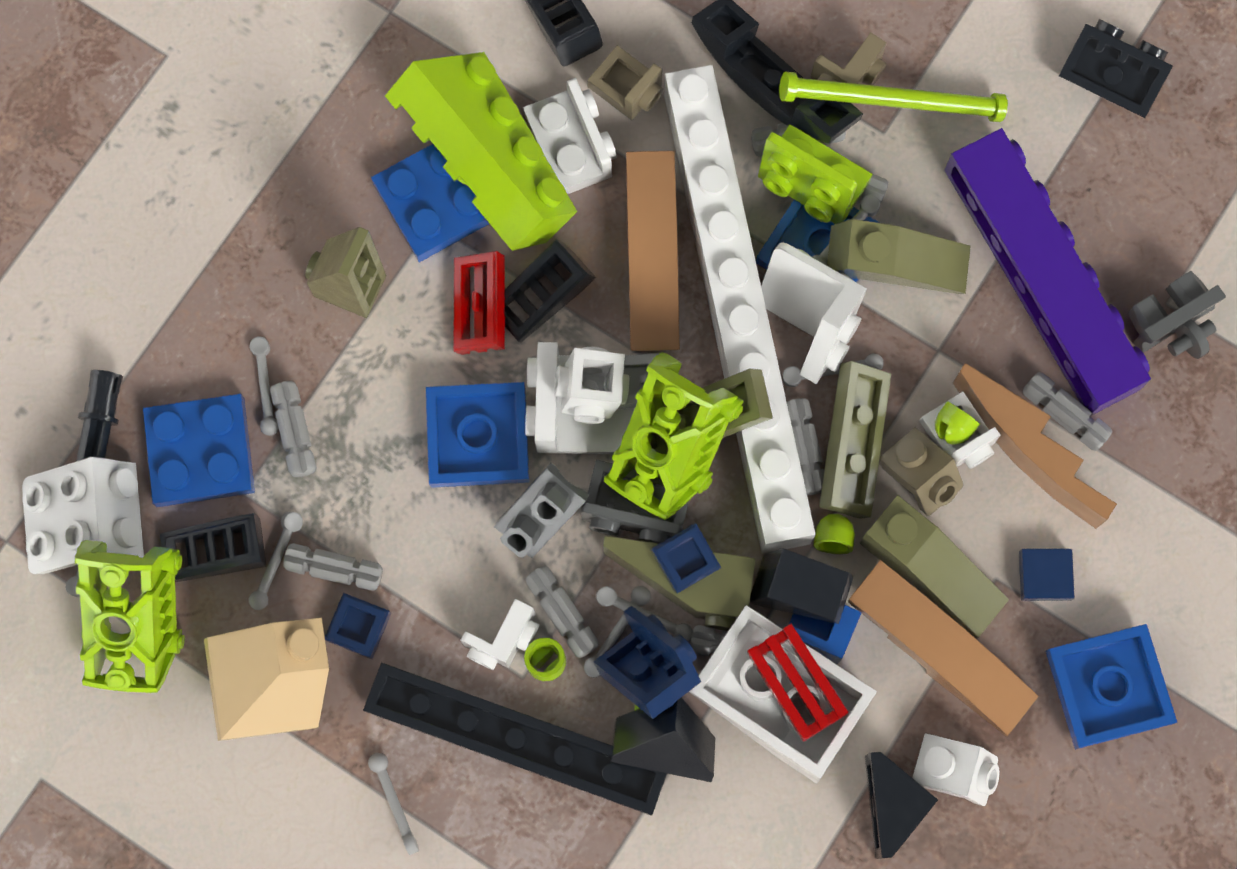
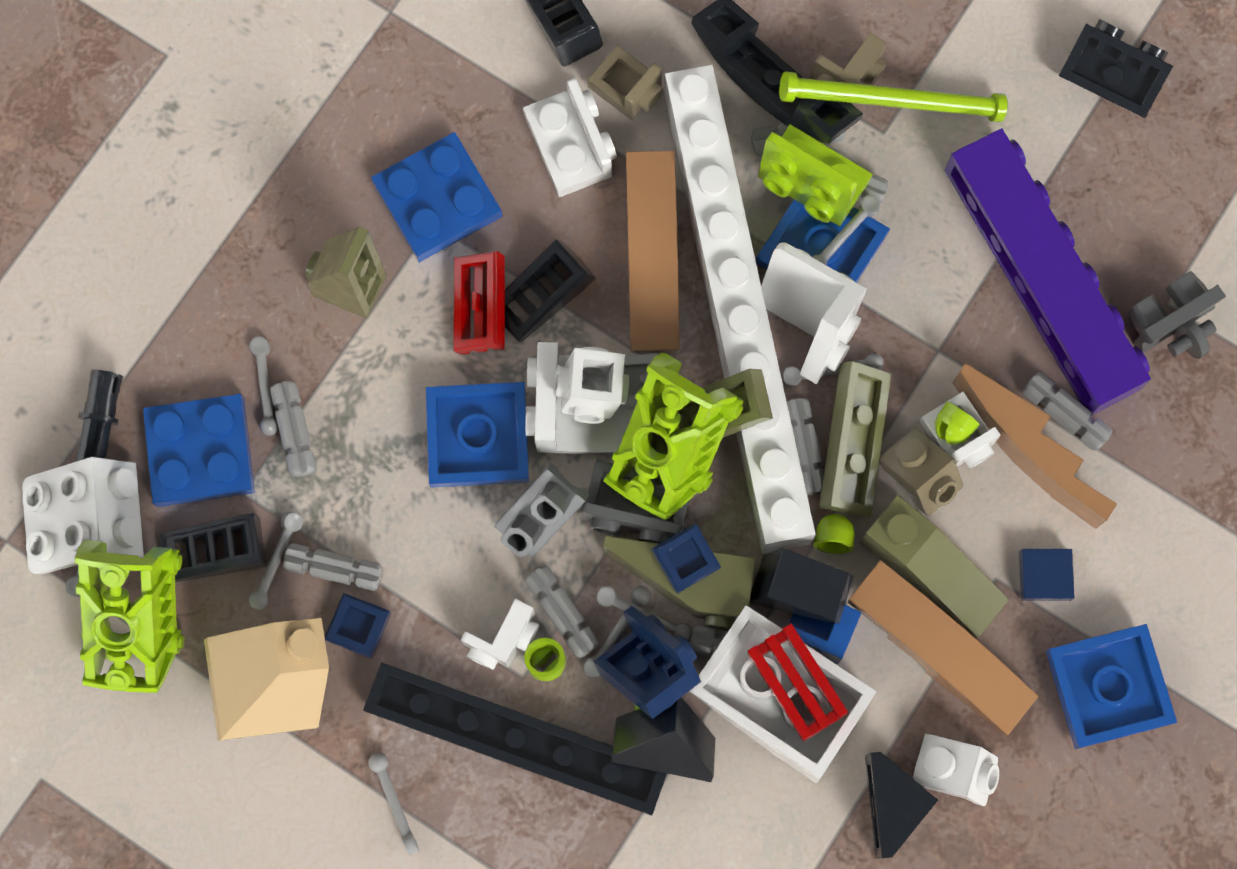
lime wedge [385,52,577,251] -> none
olive slope [827,219,971,294] -> none

